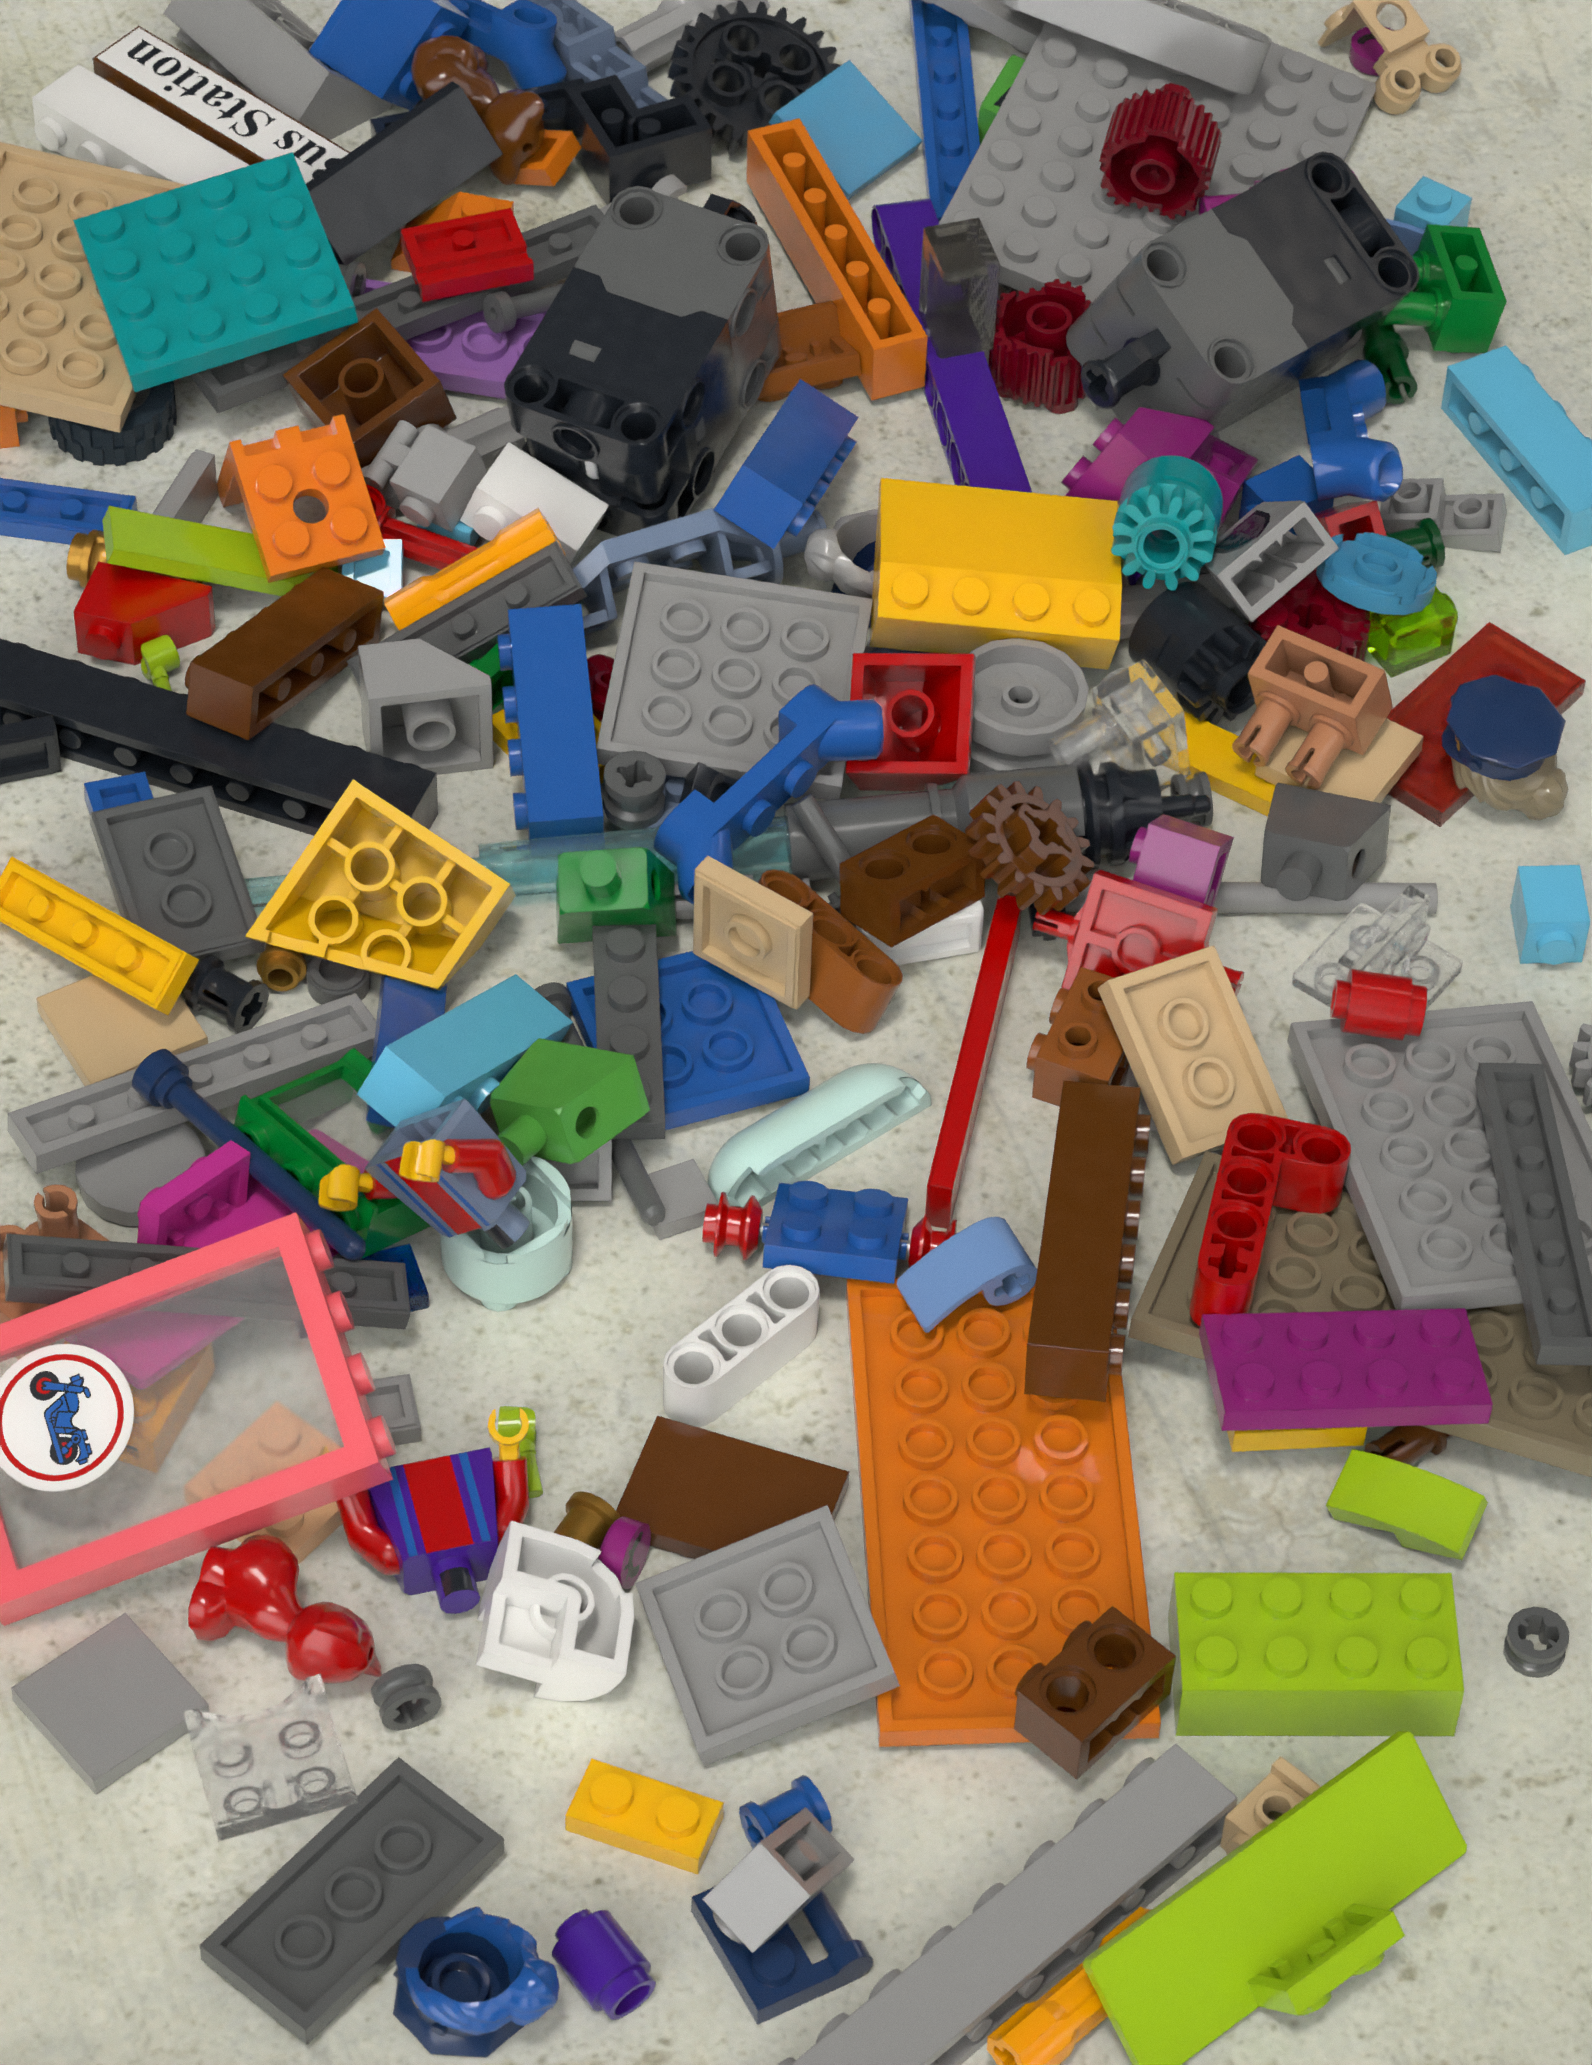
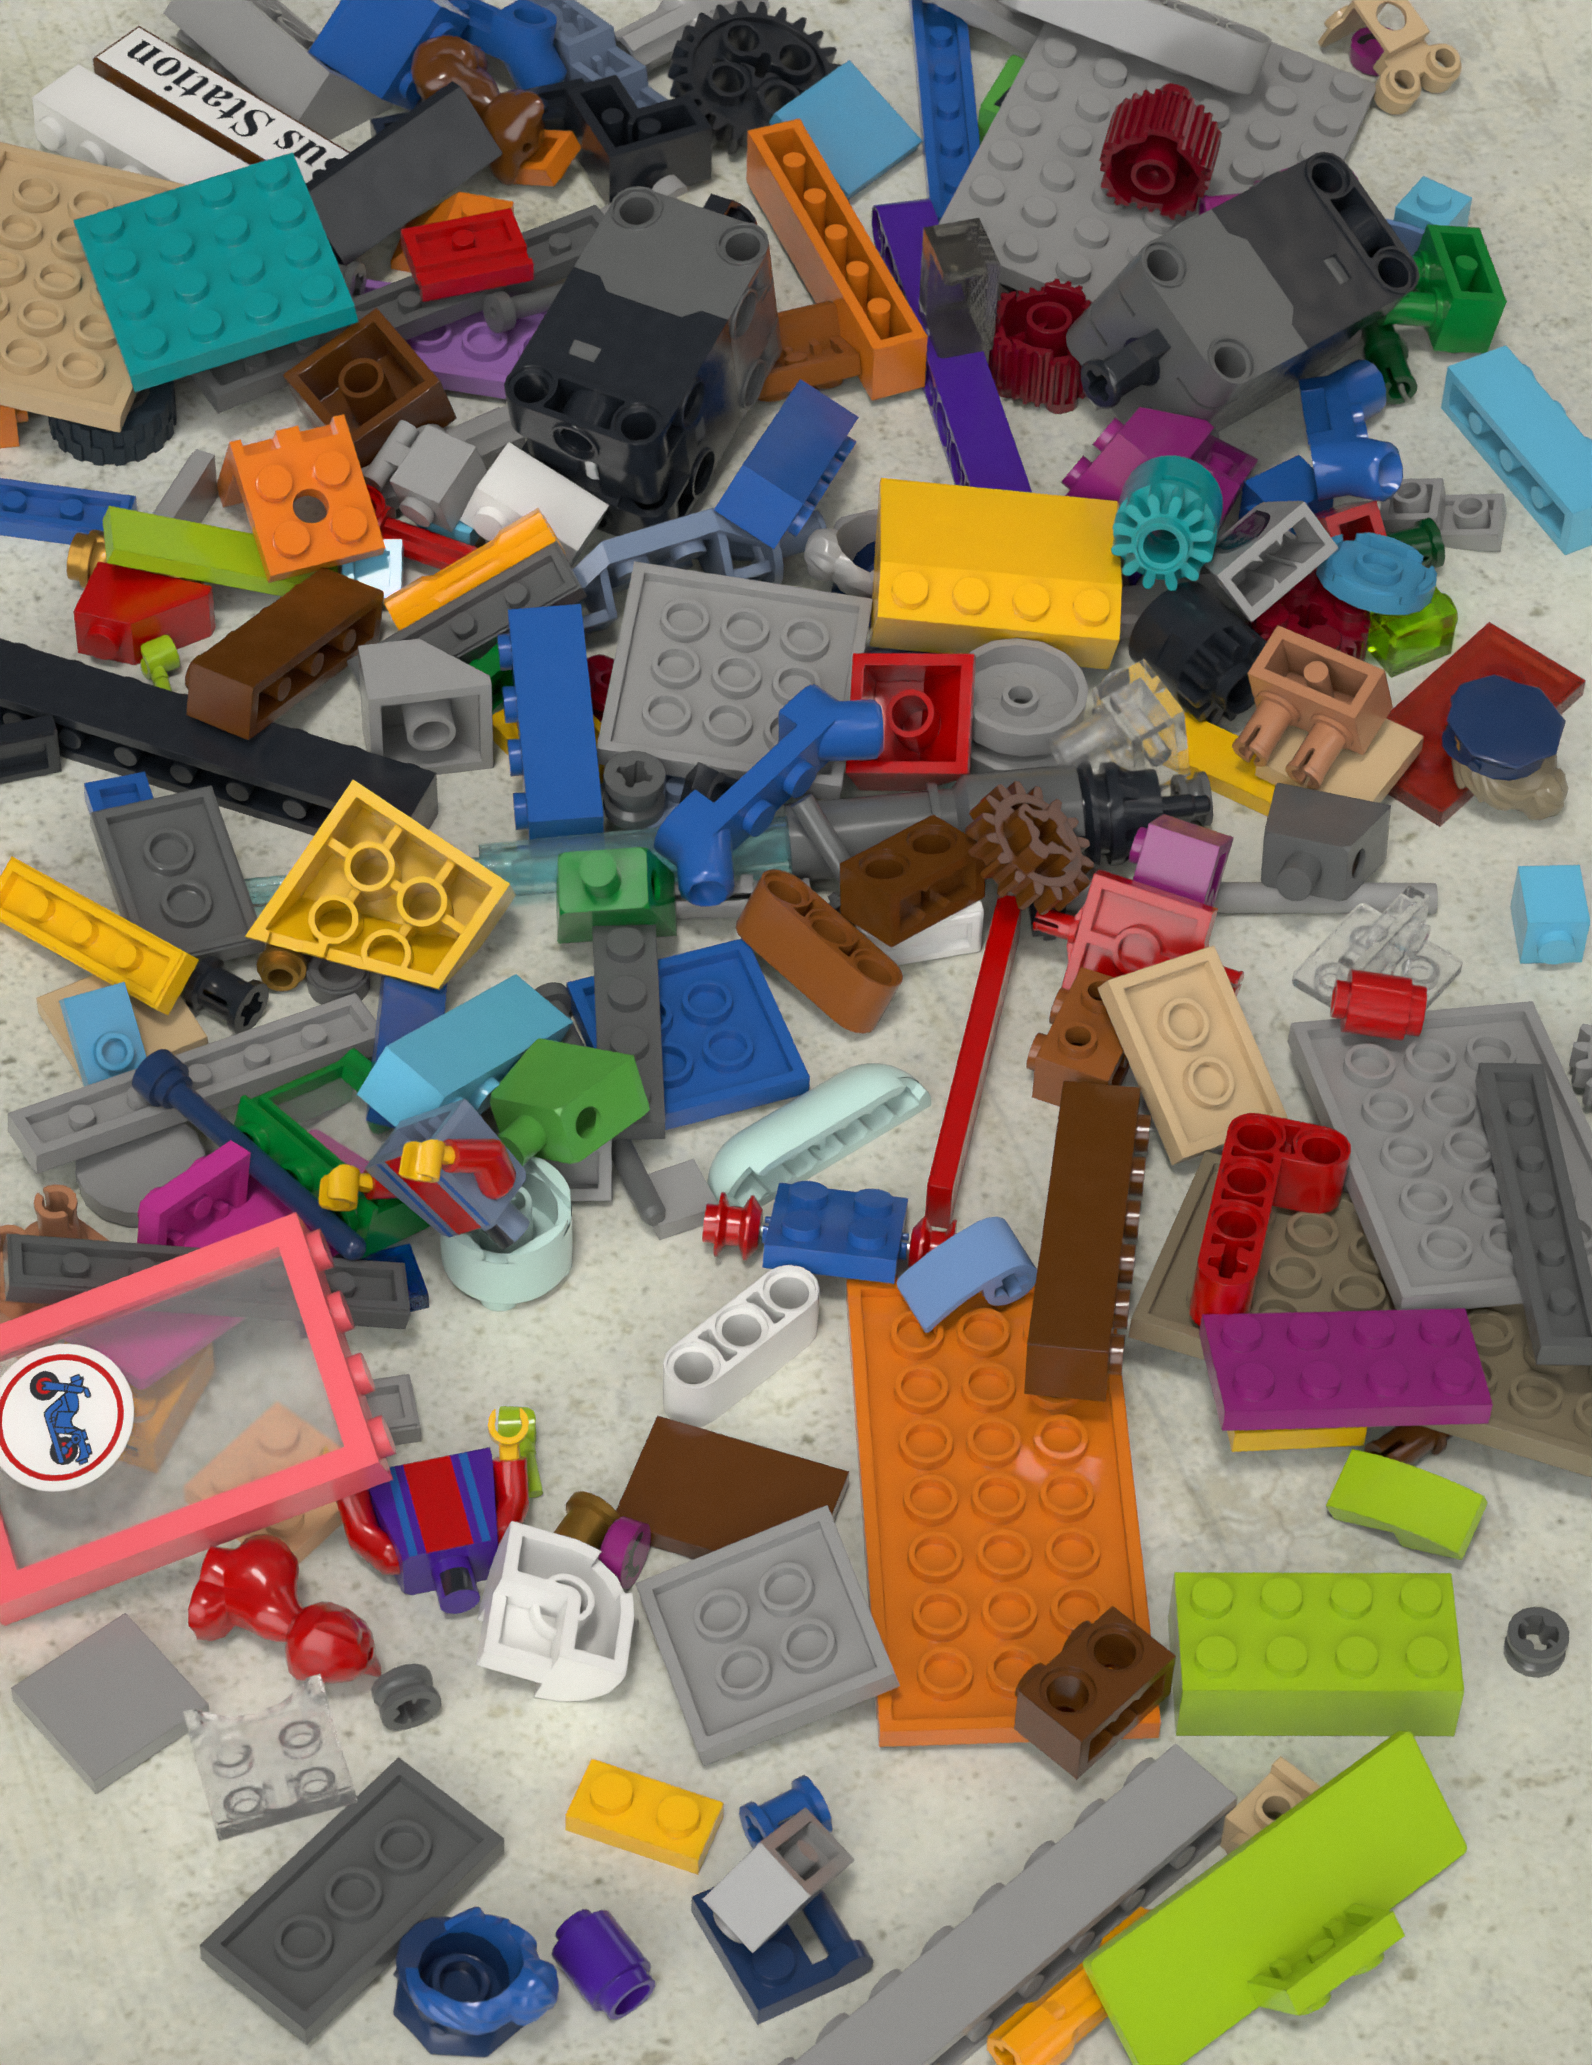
tan tile [693,856,813,1010] -> none
none -> dark azure plate [59,982,146,1087]

